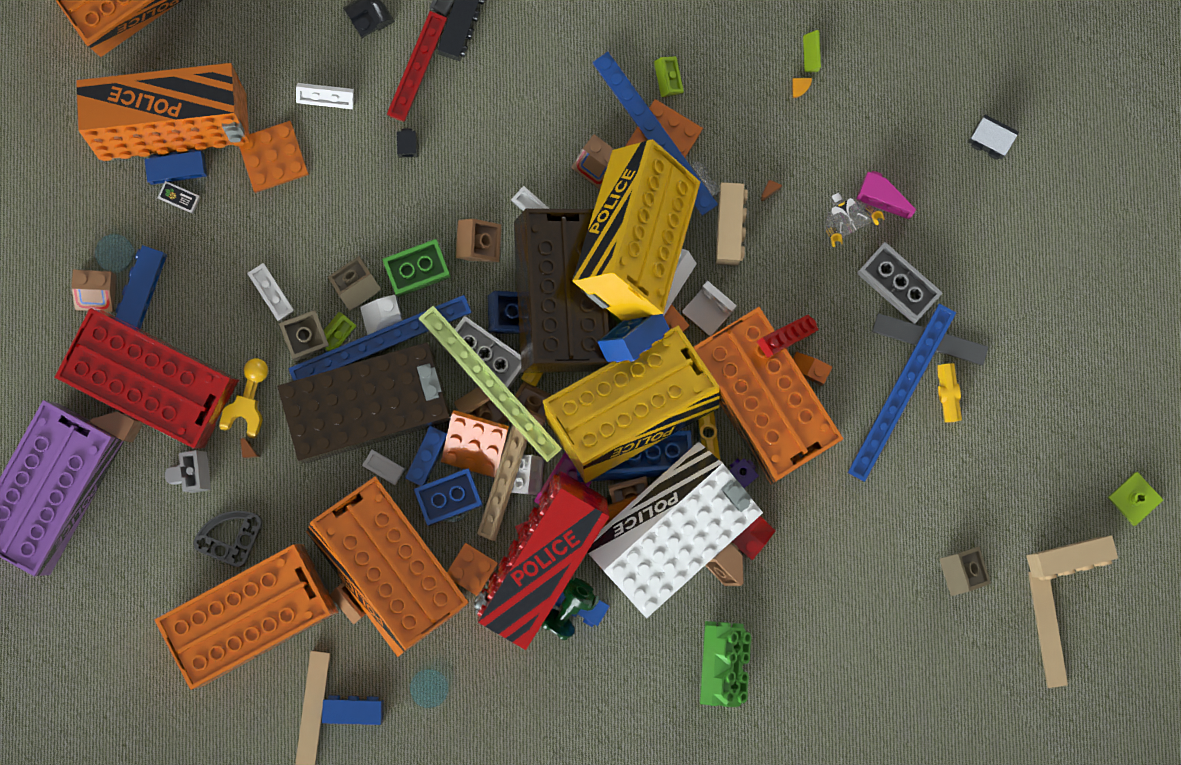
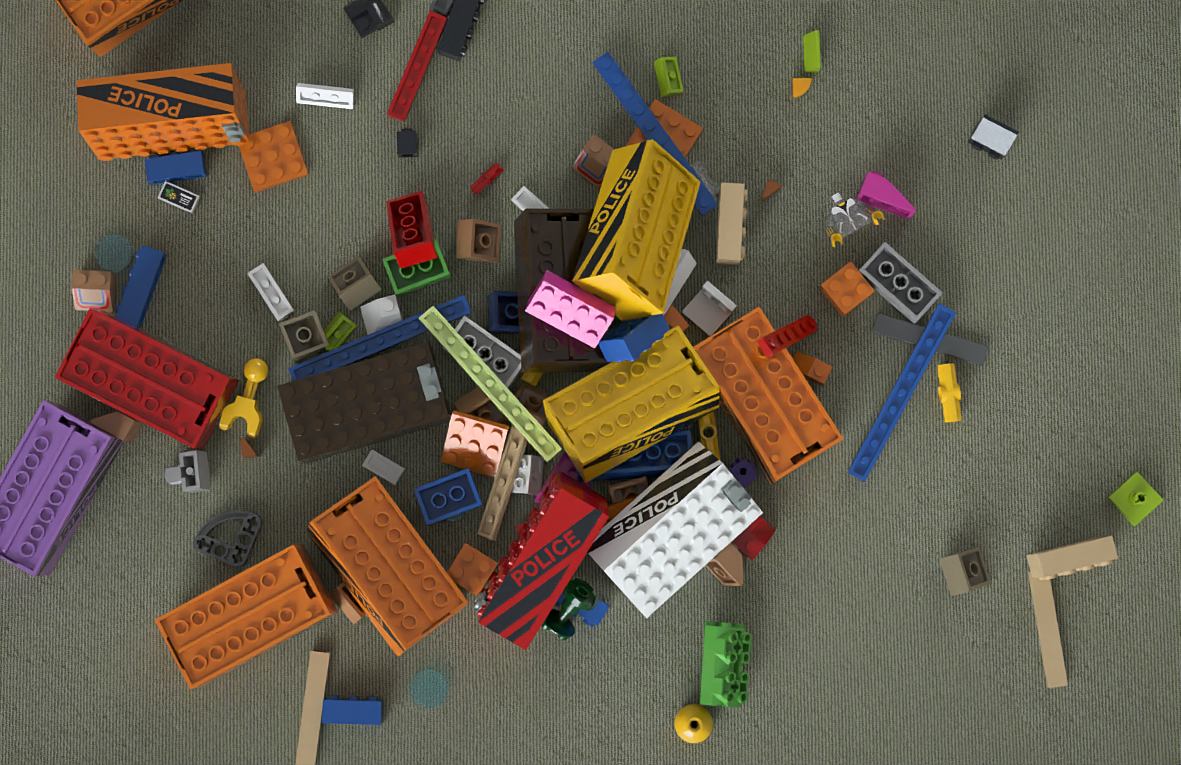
blue brick [405,426,447,486] -> none
none -> red brick [386,191,437,268]
none -> red axle [470,162,504,195]
none -> brick [525,270,616,348]
none -> yellow piece [674,704,713,743]
none -> orange brick [819,261,875,317]

